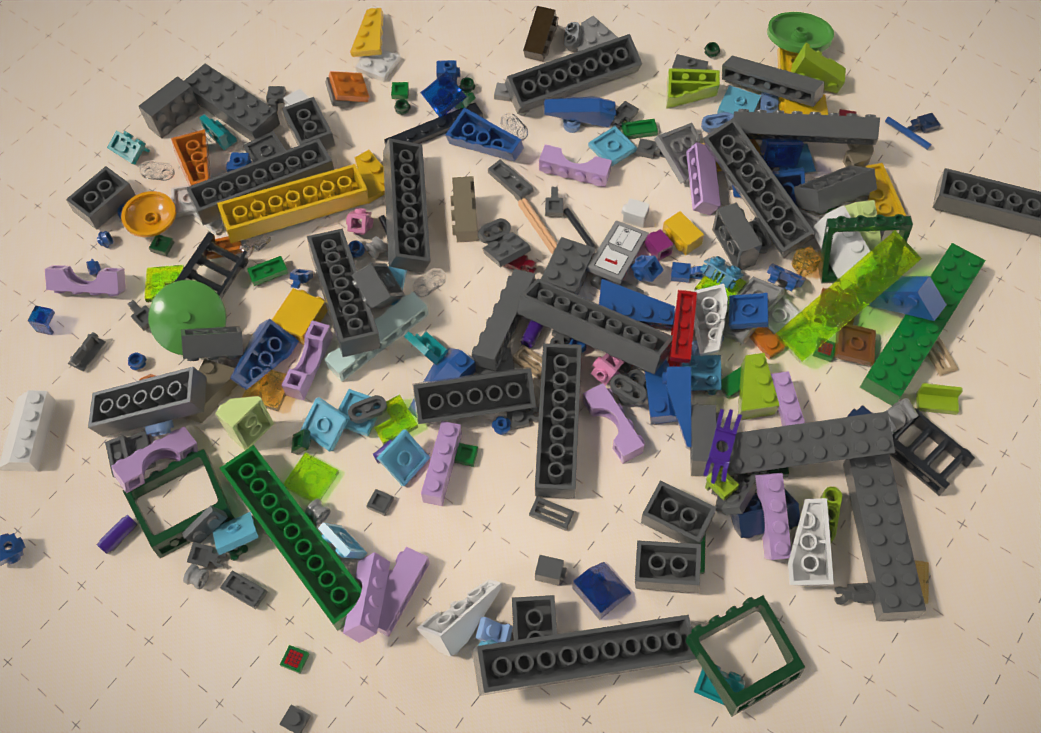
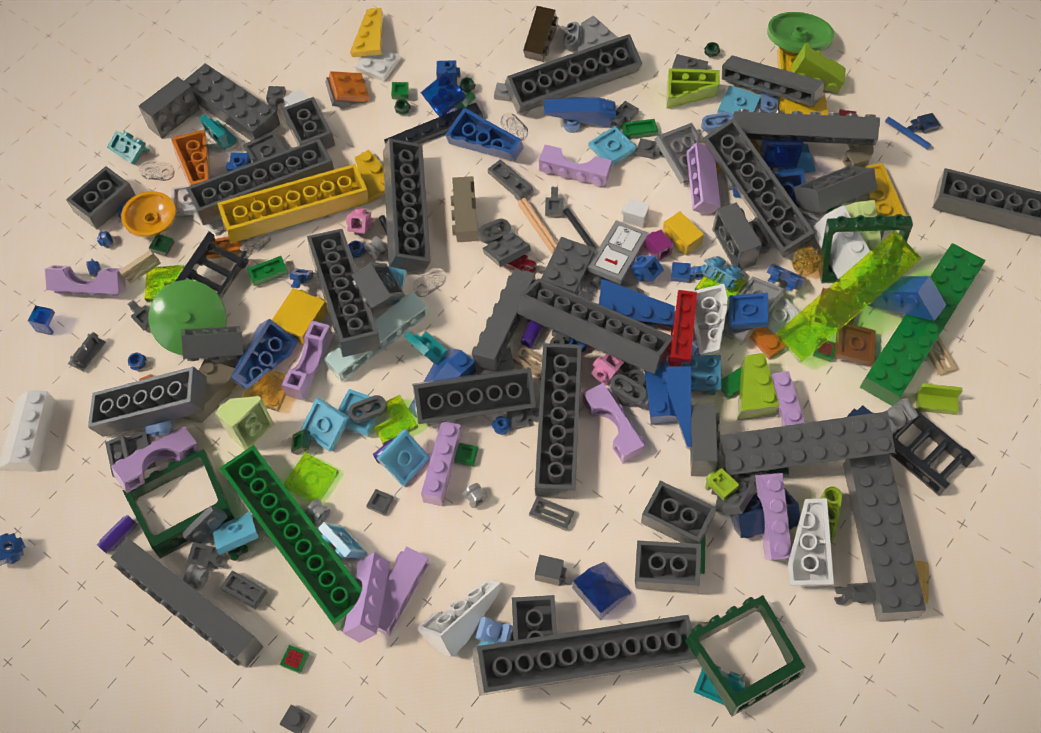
dark purple piece [703,409,742,484] -> none
none -> dark grey brick [110,538,264,668]
none -> tan tile [119,250,161,284]
none -> light grey wheel [462,483,488,508]

